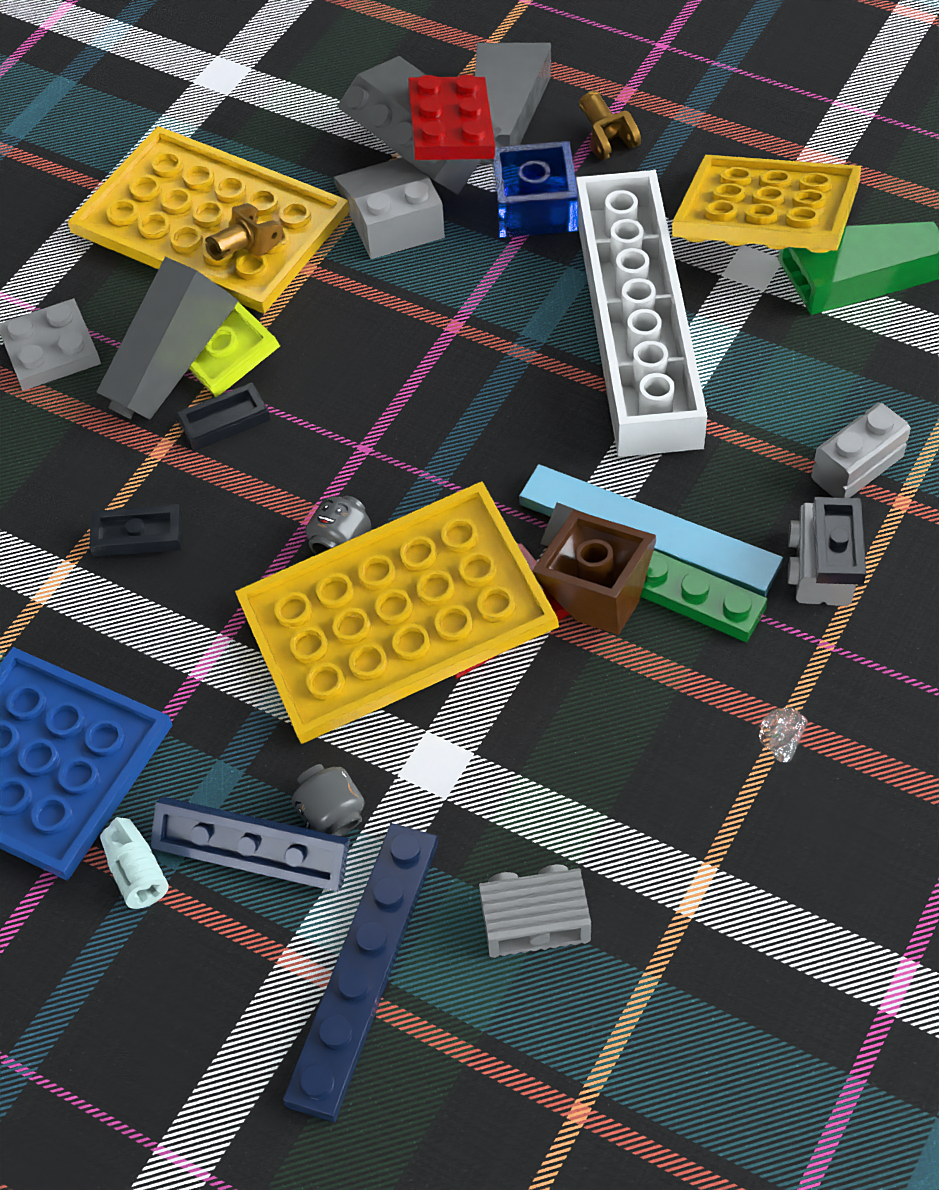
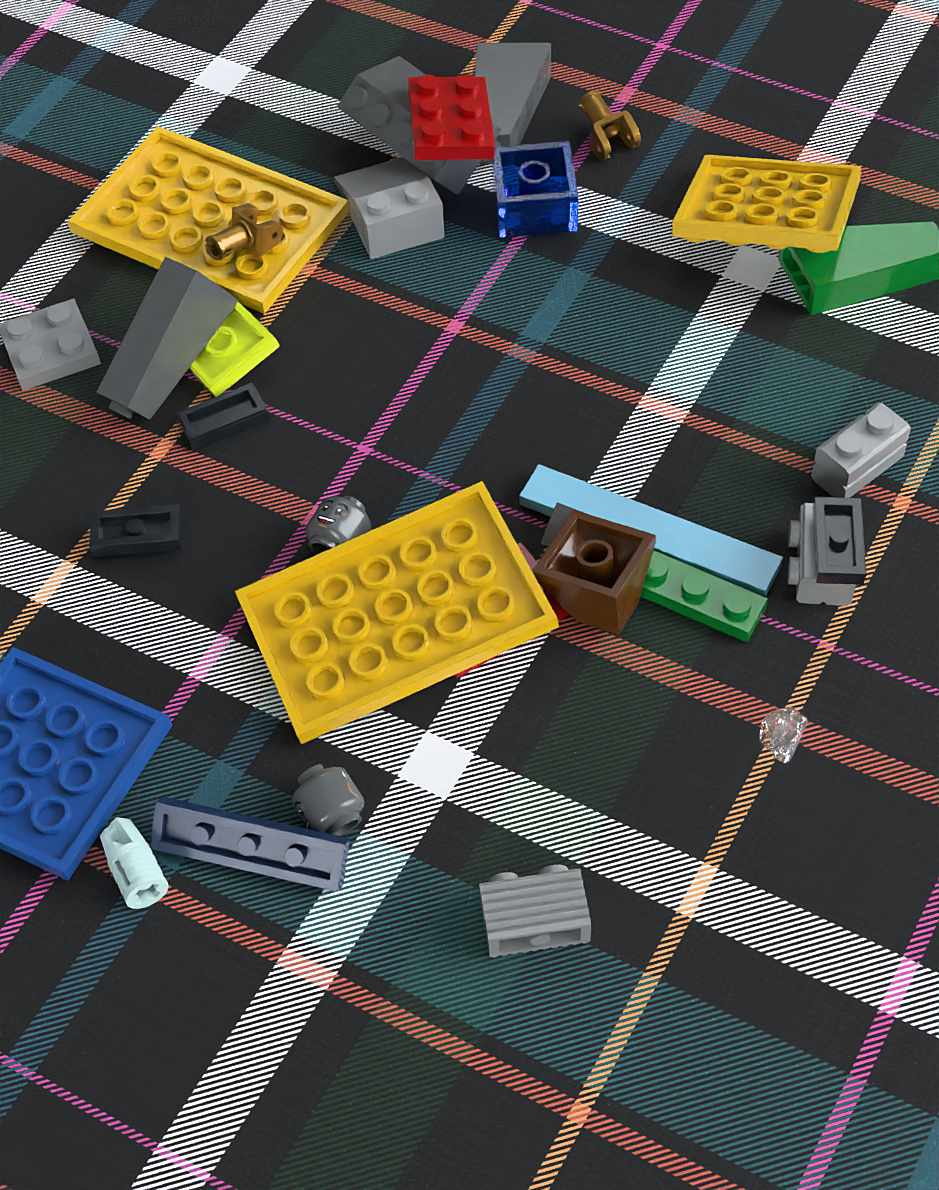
dark blue plate [283,823,438,1123] -> none
white brick [576,170,707,457] -> none

